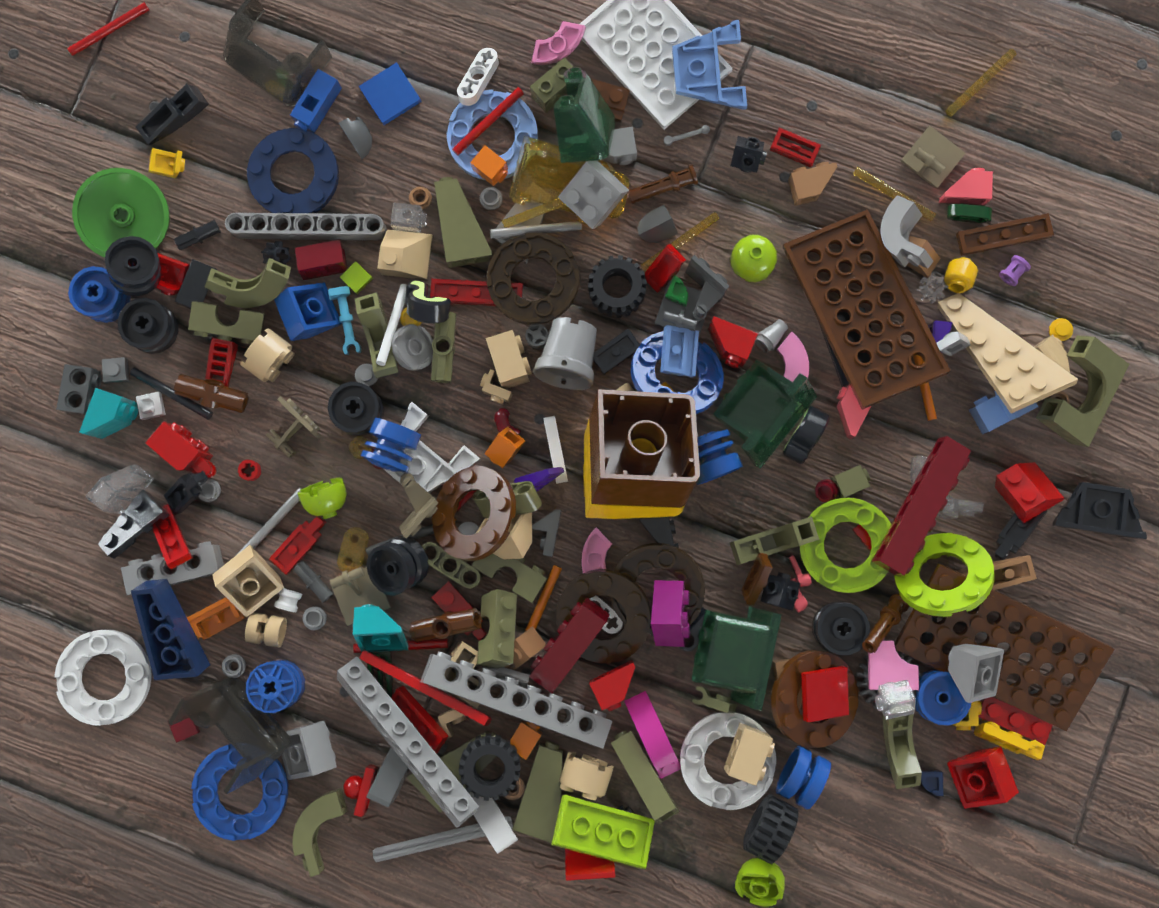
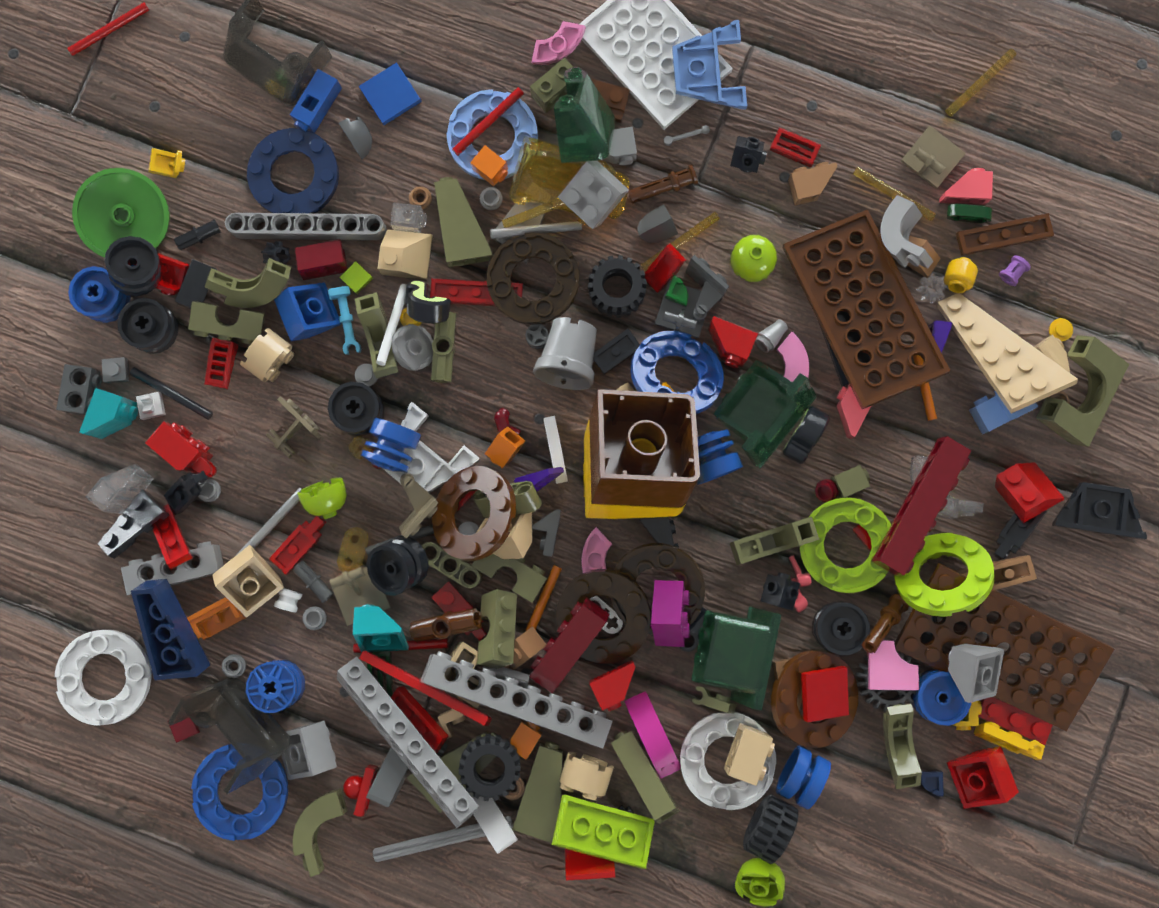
black slope [136,83,209,145] -> none
reddish brown piece [174,374,249,413] -> none
red bush [238,460,261,481] -> none
tan wheel [245,612,287,648] -> none
white beam [457,48,499,106] -> none
tan bracket [480,369,513,405] -> none
tan brick [486,330,532,389] -> none
medium blue plate [660,325,699,378] -> none
reddish brown plate [741,552,773,606] -> none
clear brick [875,680,916,720] -> none
light grey plate [937,331,971,356] -> none

